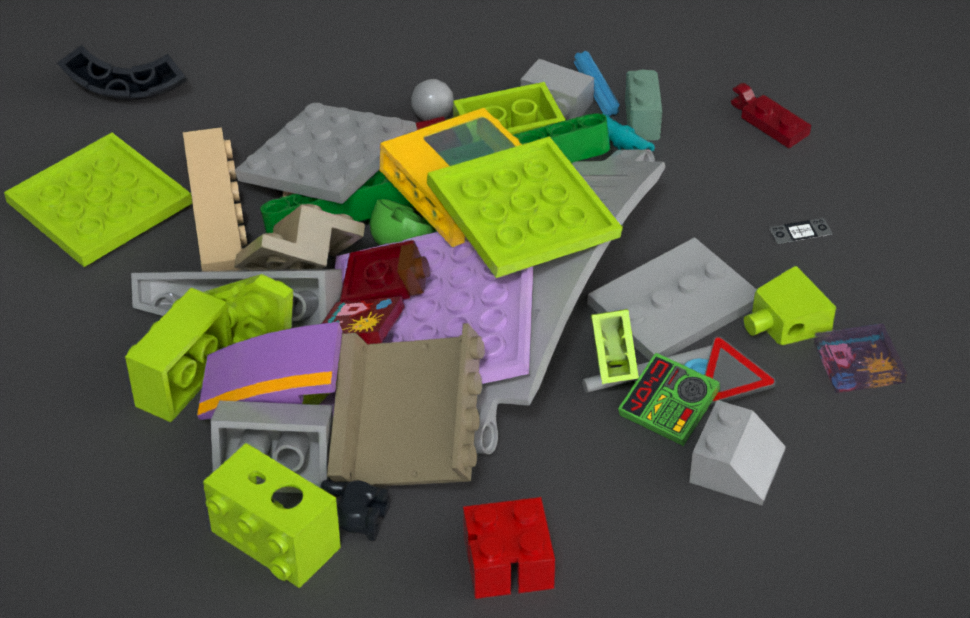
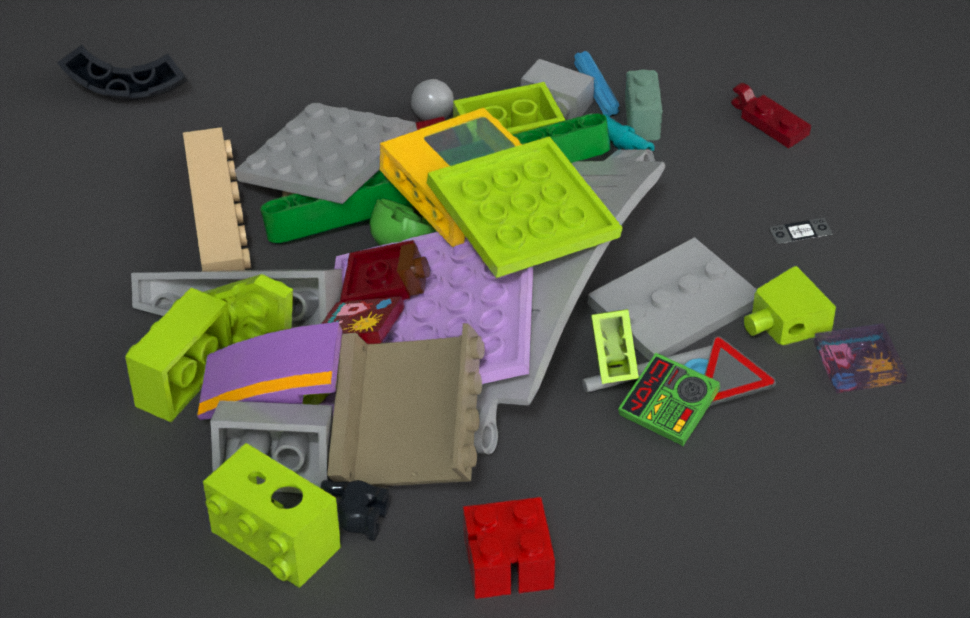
lime plate [4,133,193,267] -> none
dark tan bracket [234,204,365,270] -> none
light grey slope [689,400,786,506] -> none

